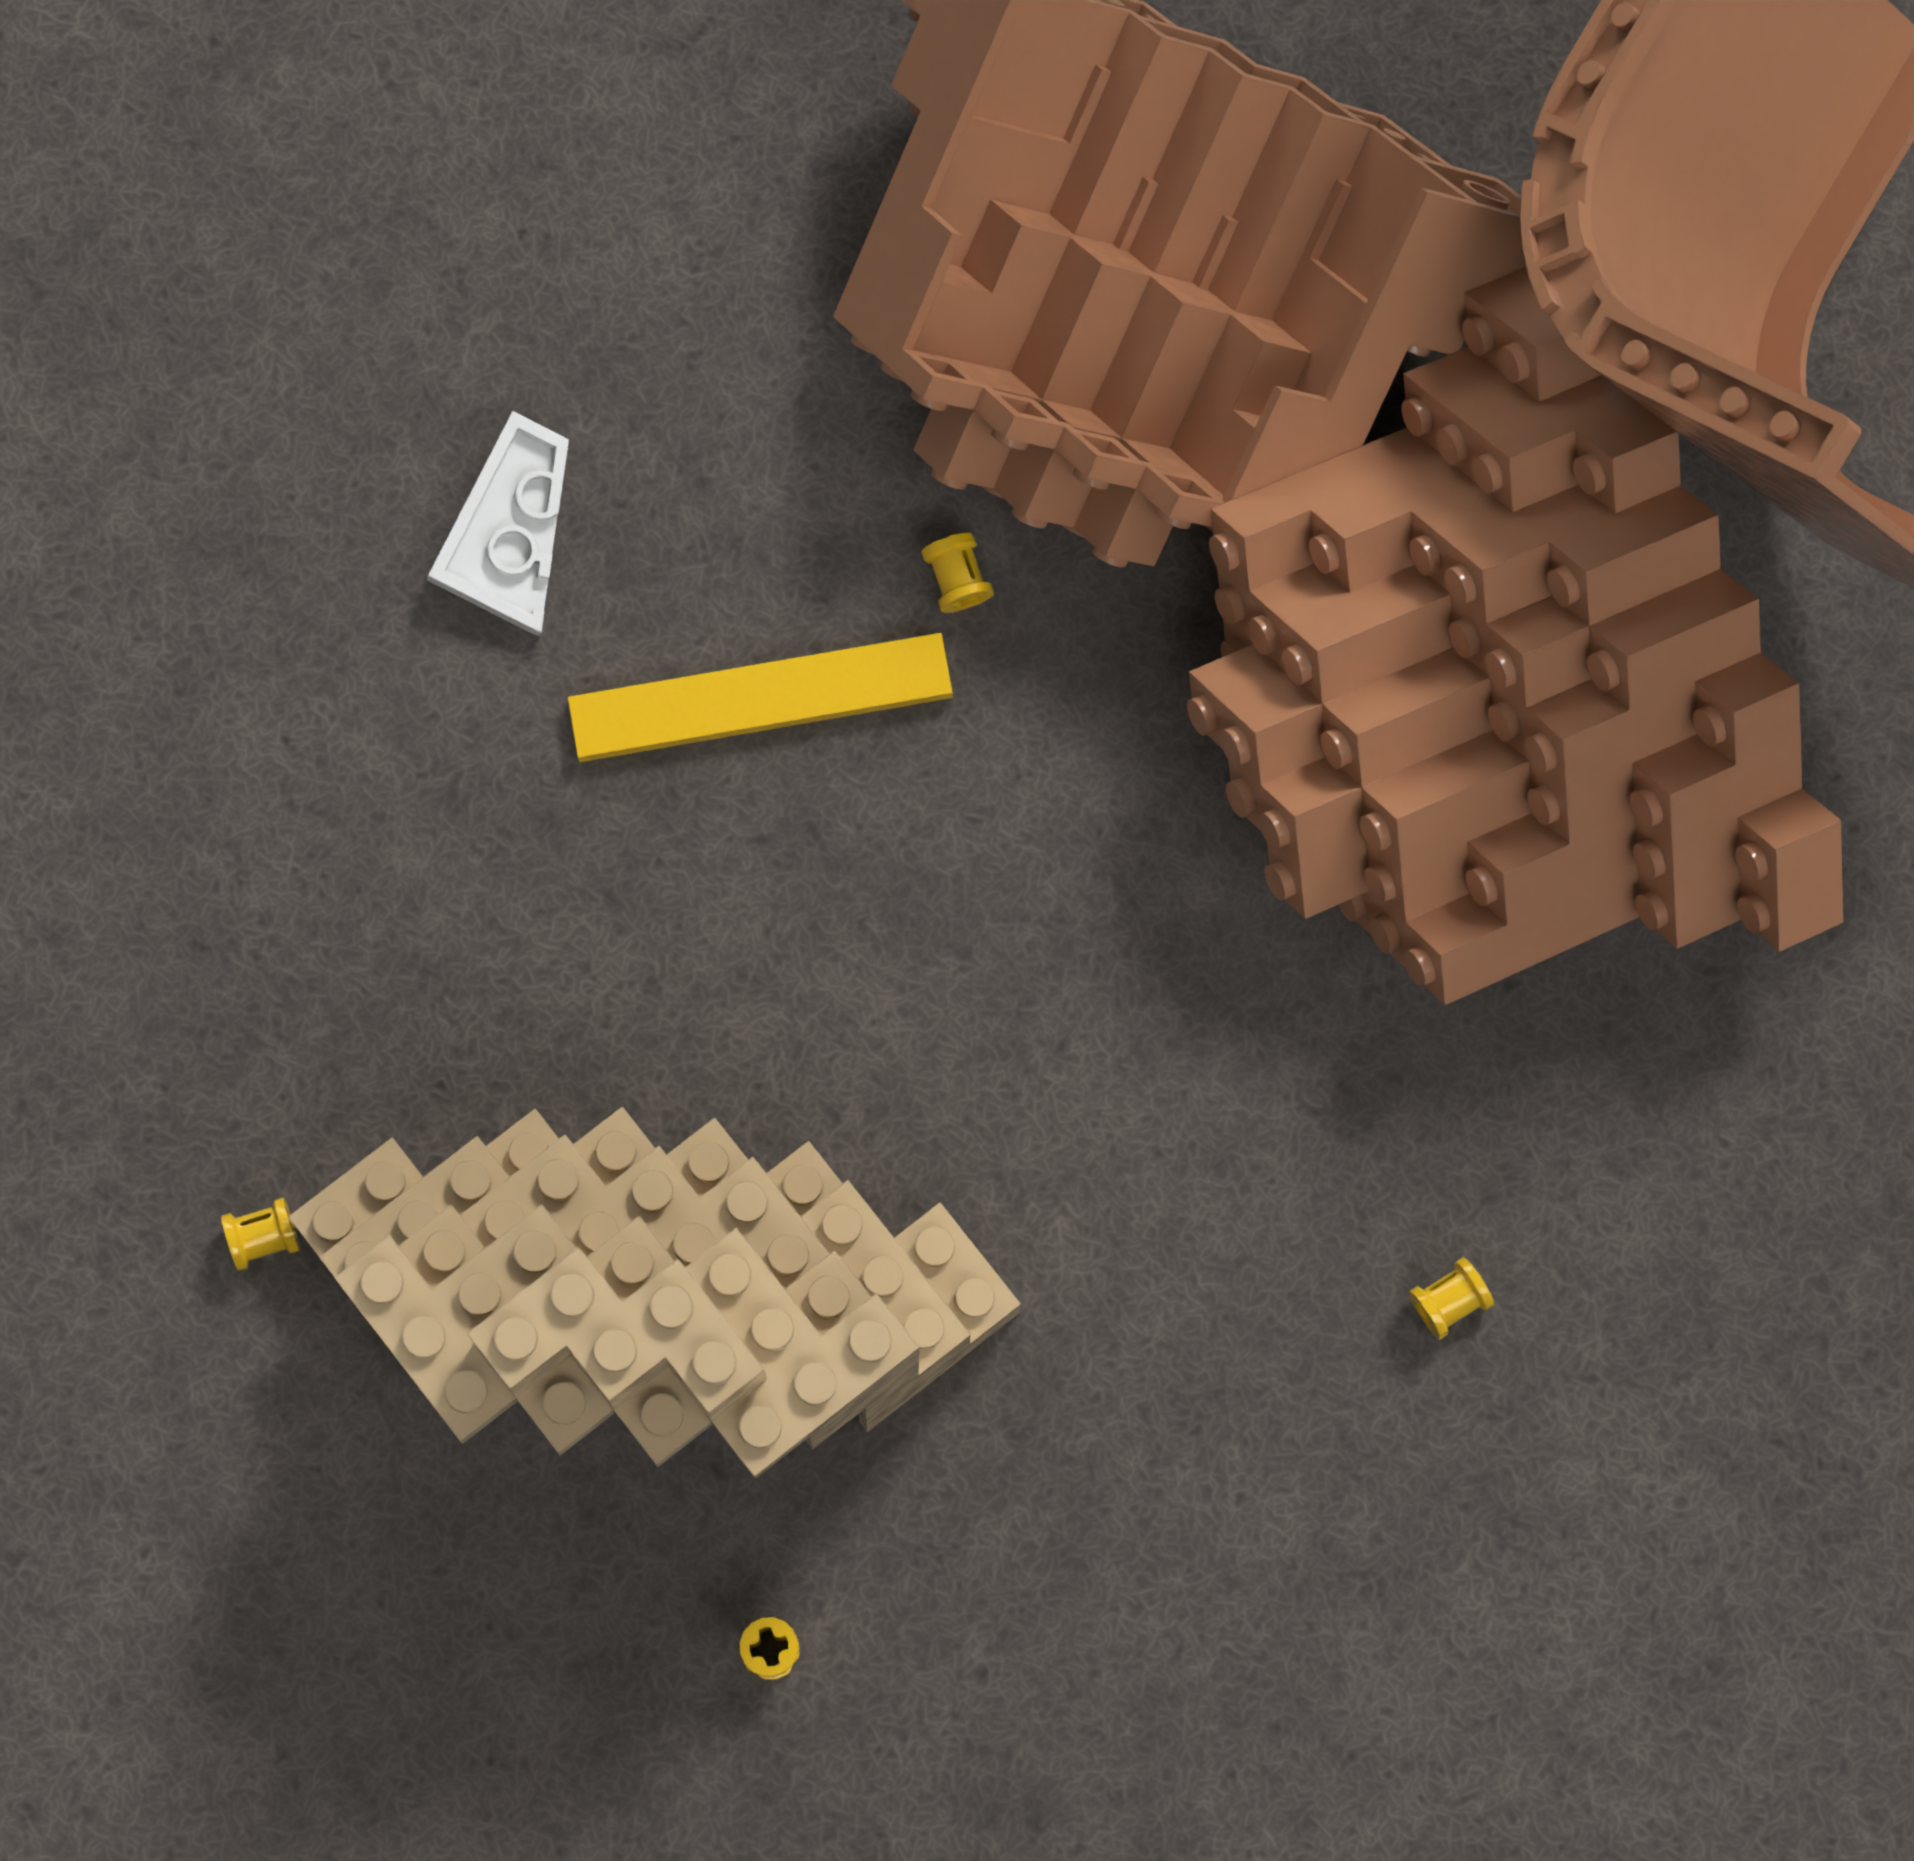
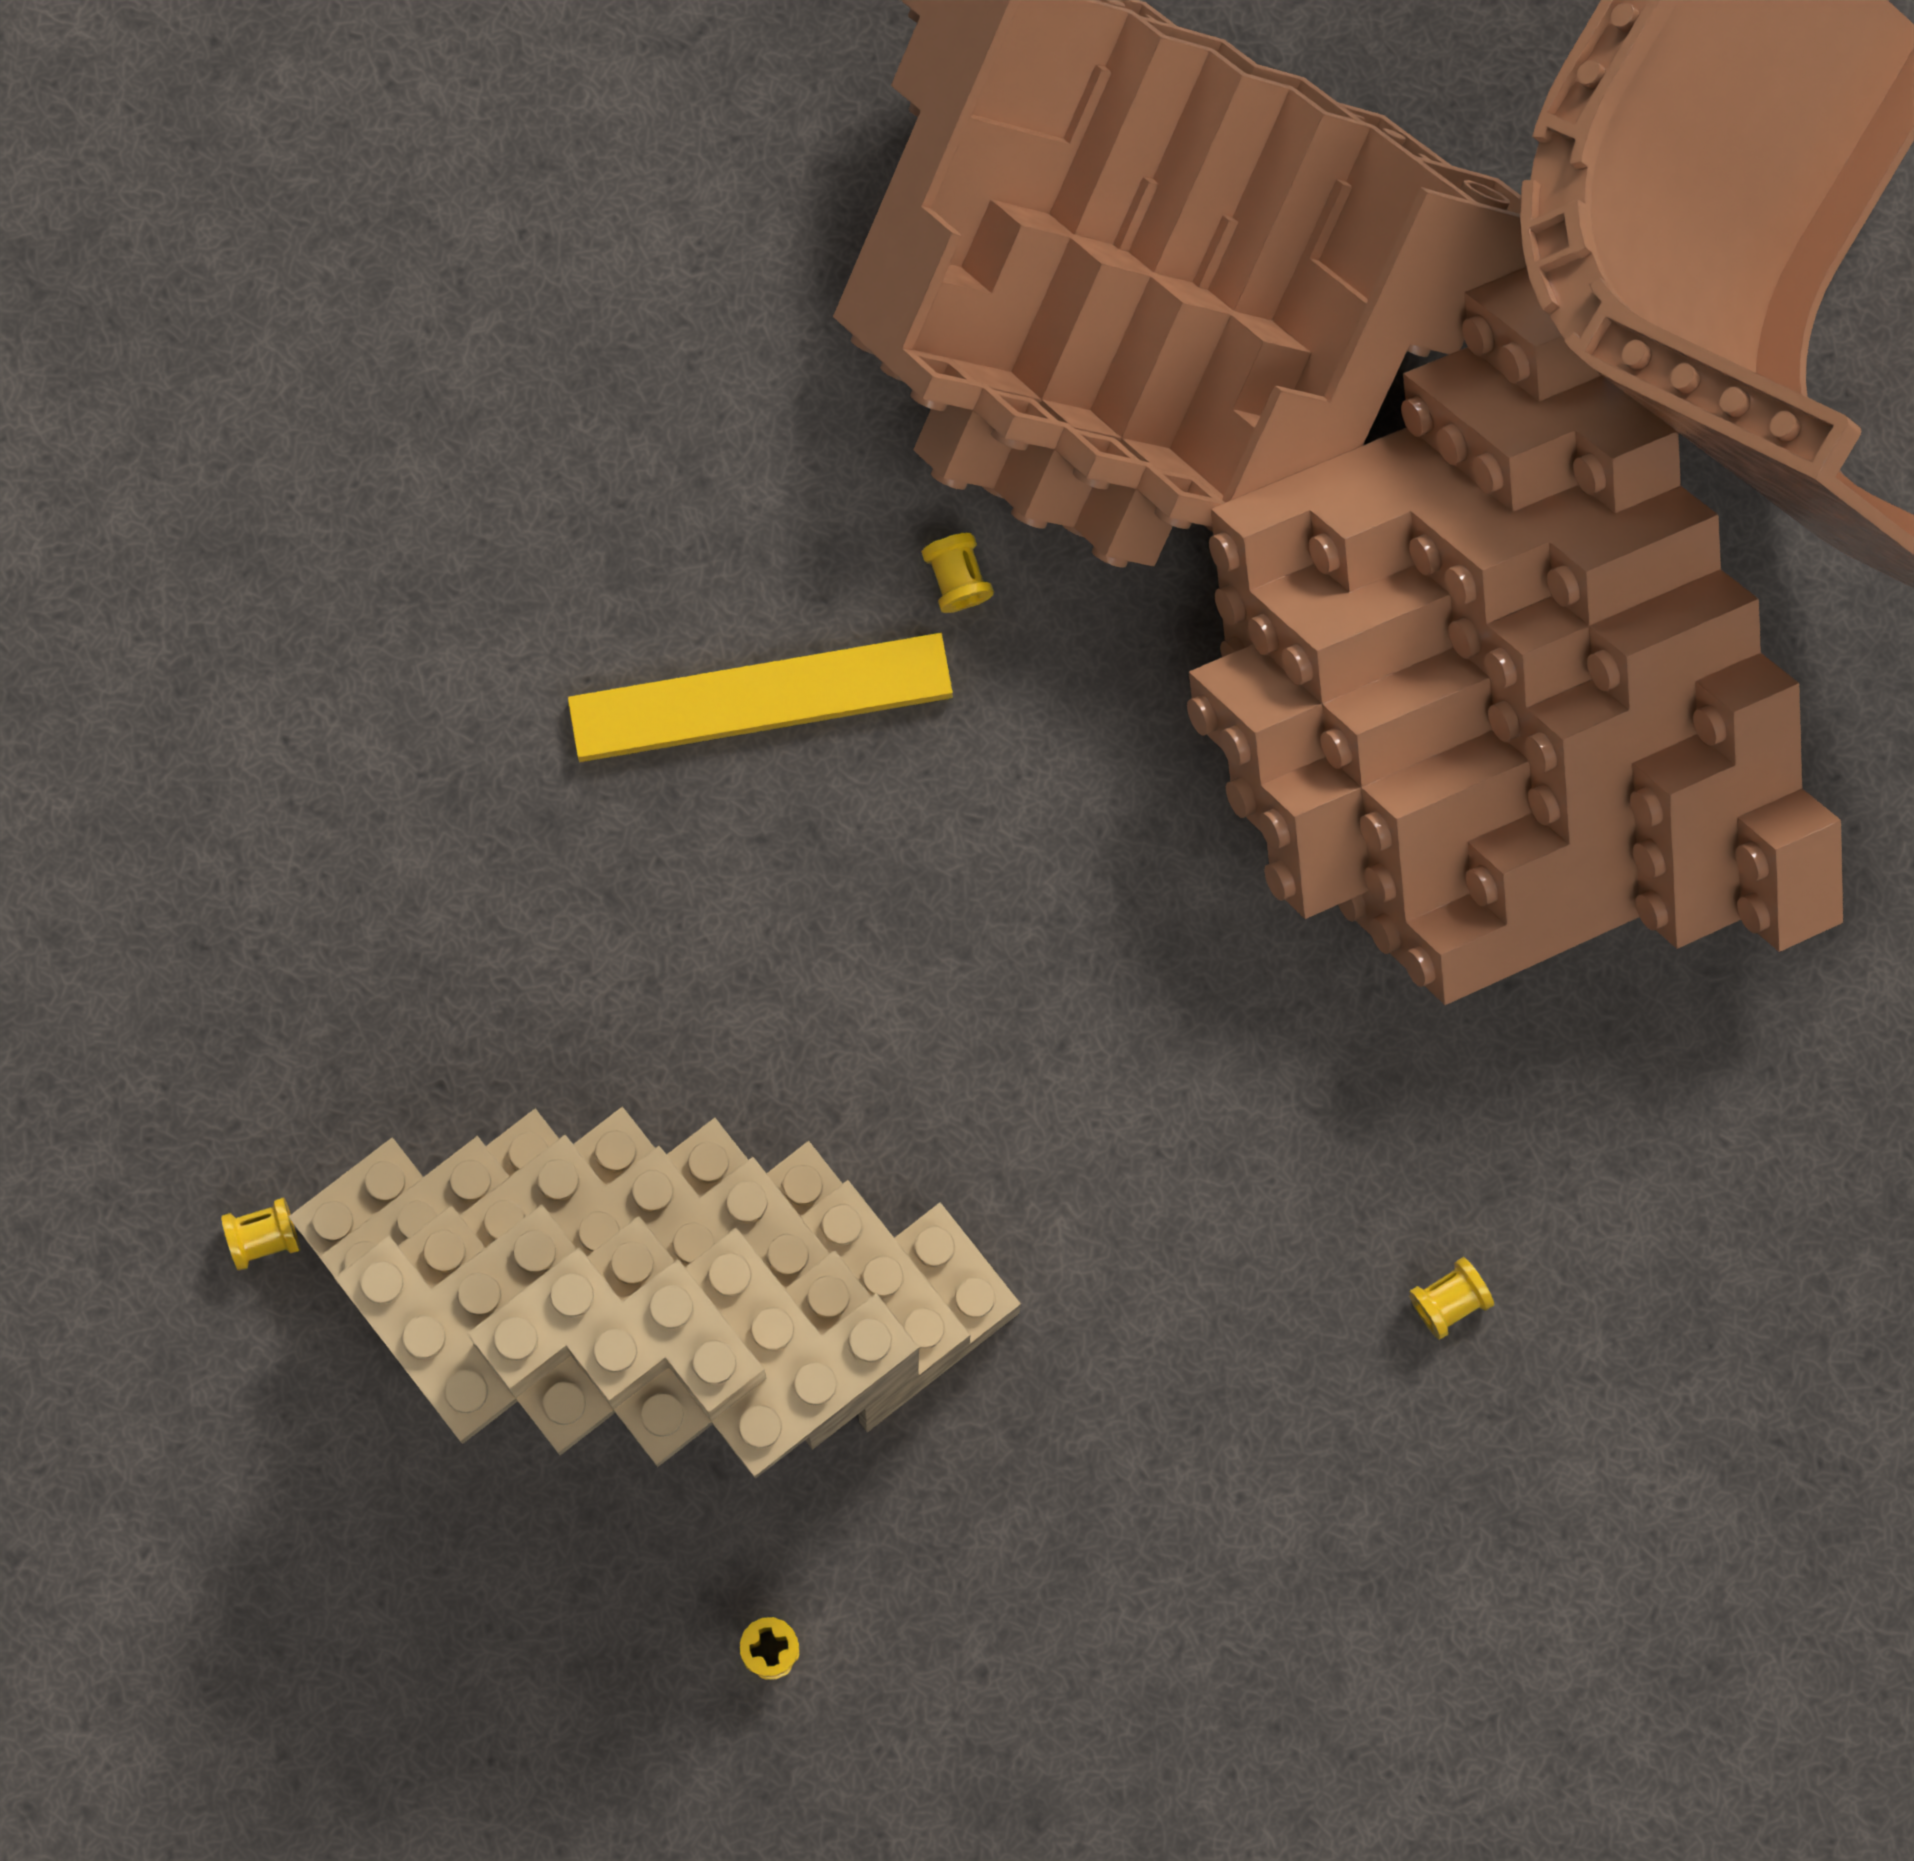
white wing [427,411,569,637] -> none

